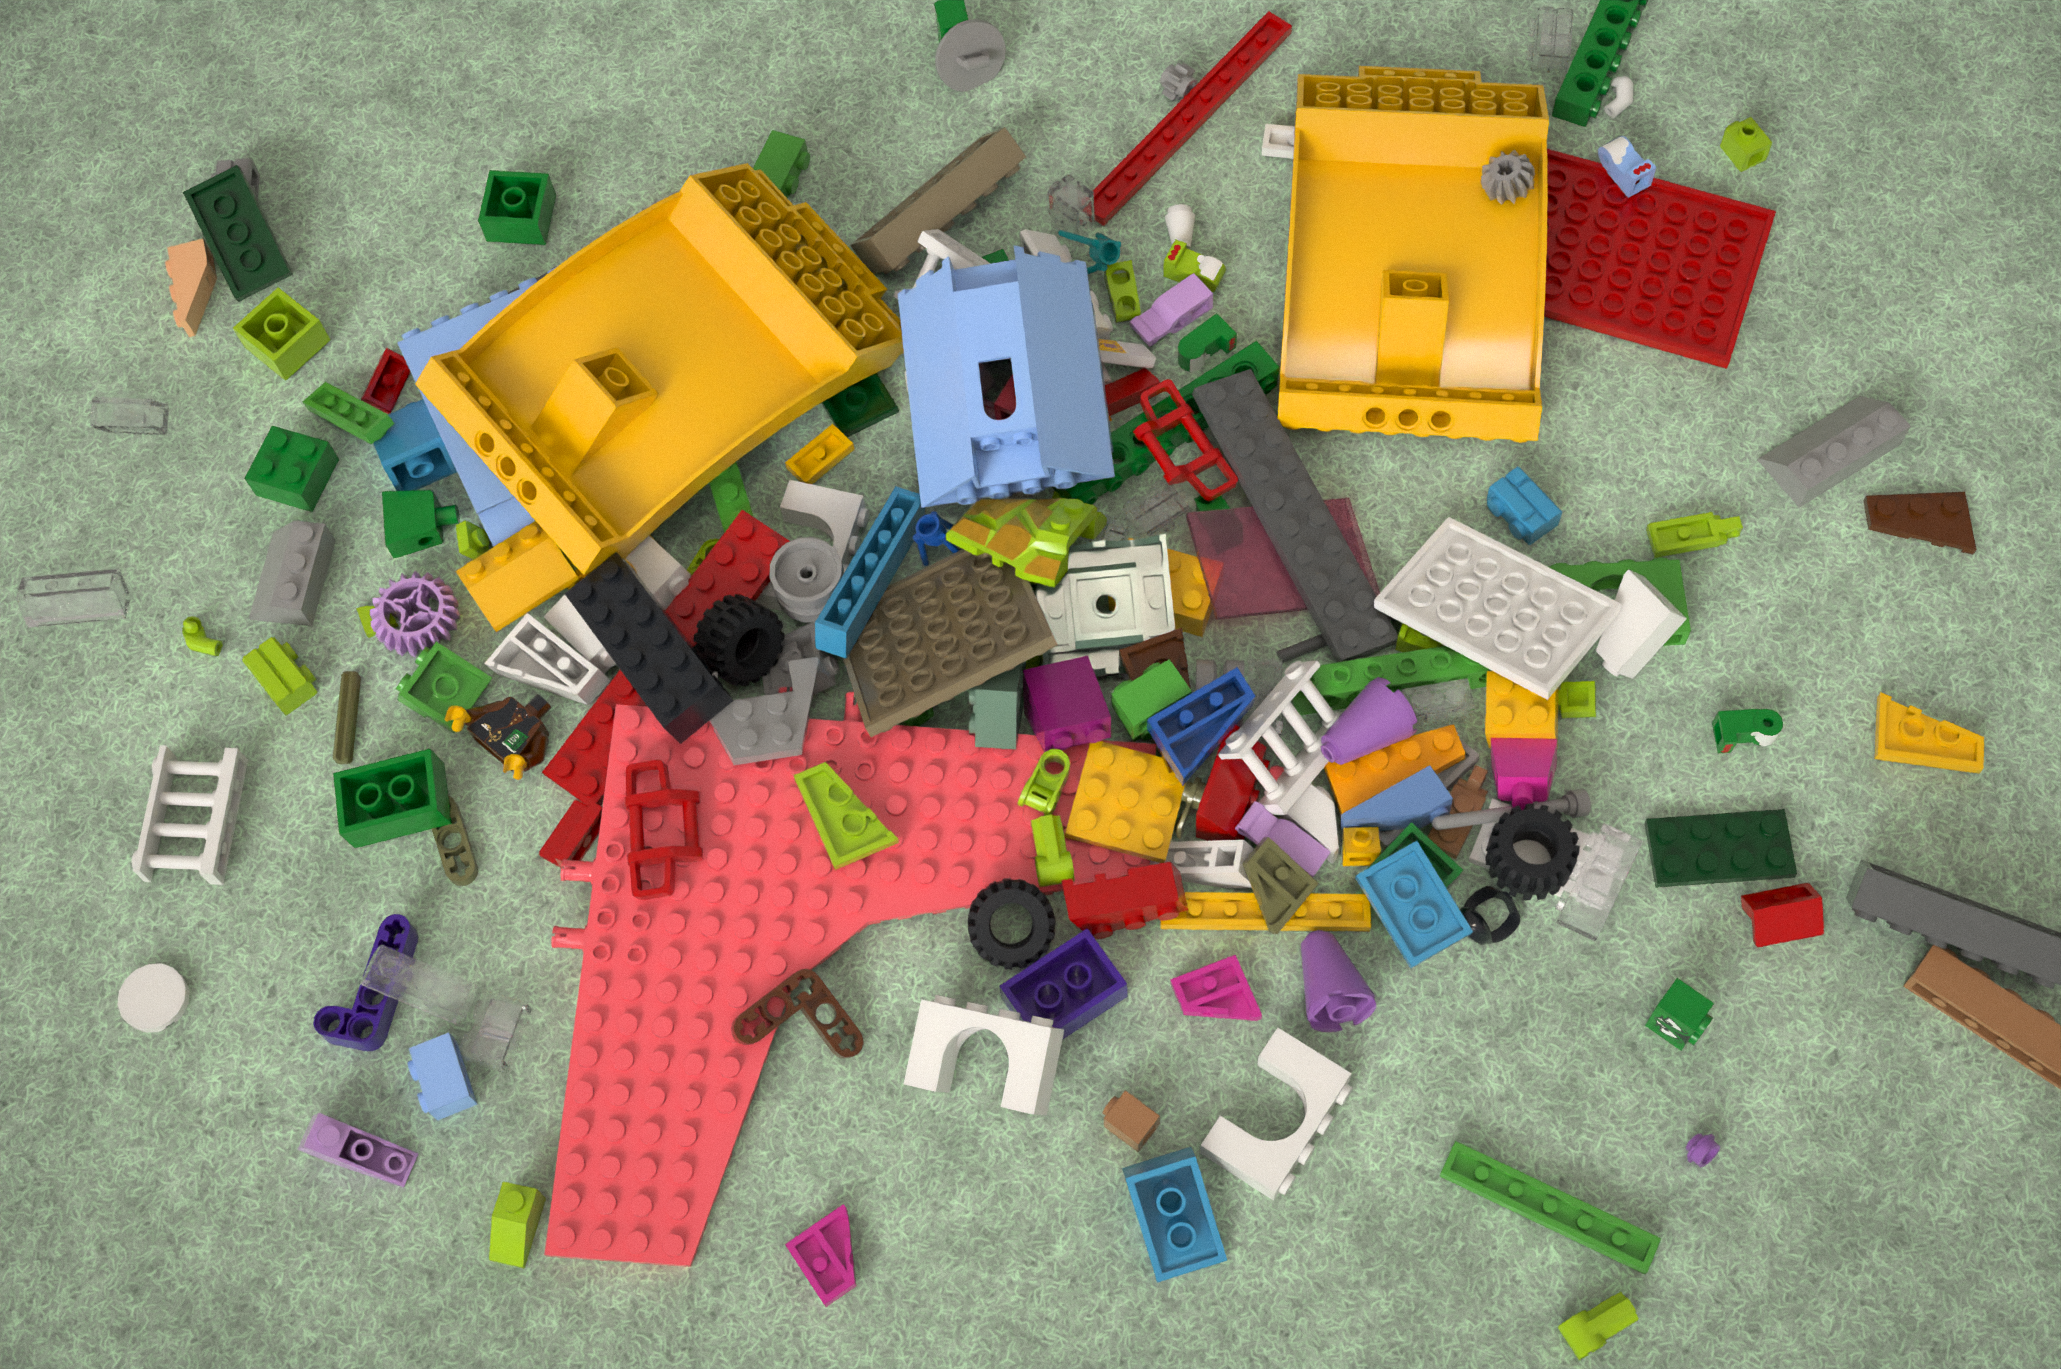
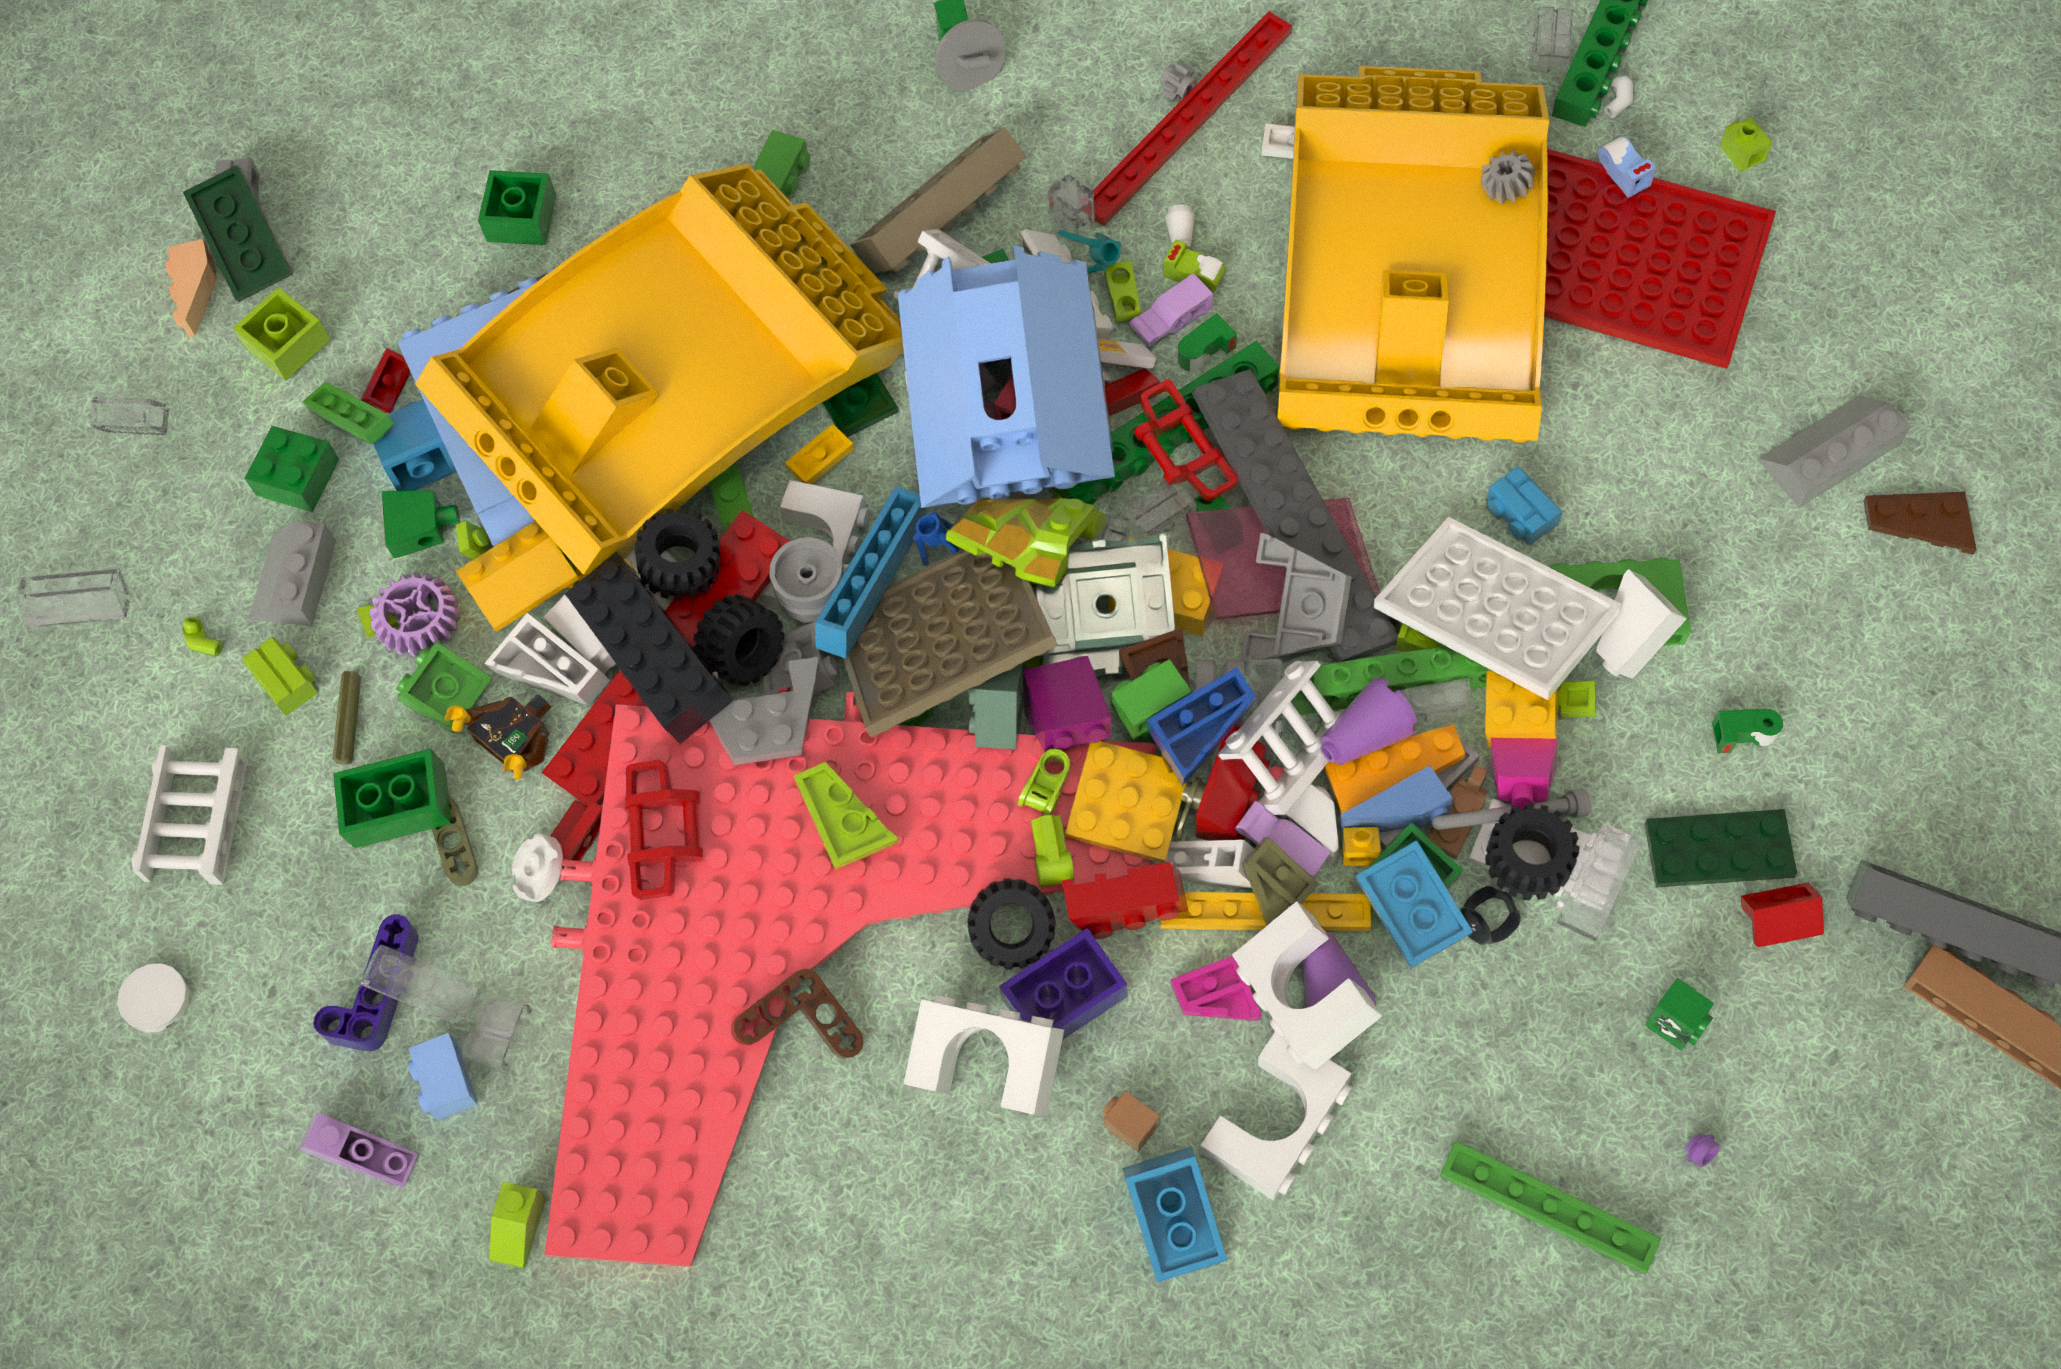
dark pink wing [785,1204,856,1307] -> none
lime piece [1557,1291,1639,1360] -> none
lime hinge [1646,512,1743,558] -> none
yellow wing [1874,692,1984,774] -> none
none -> white tile [512,833,563,903]
none -> black tyre [635,508,720,600]
none -> white arch [1232,901,1382,1070]
none -> light grey wing [1240,533,1352,663]

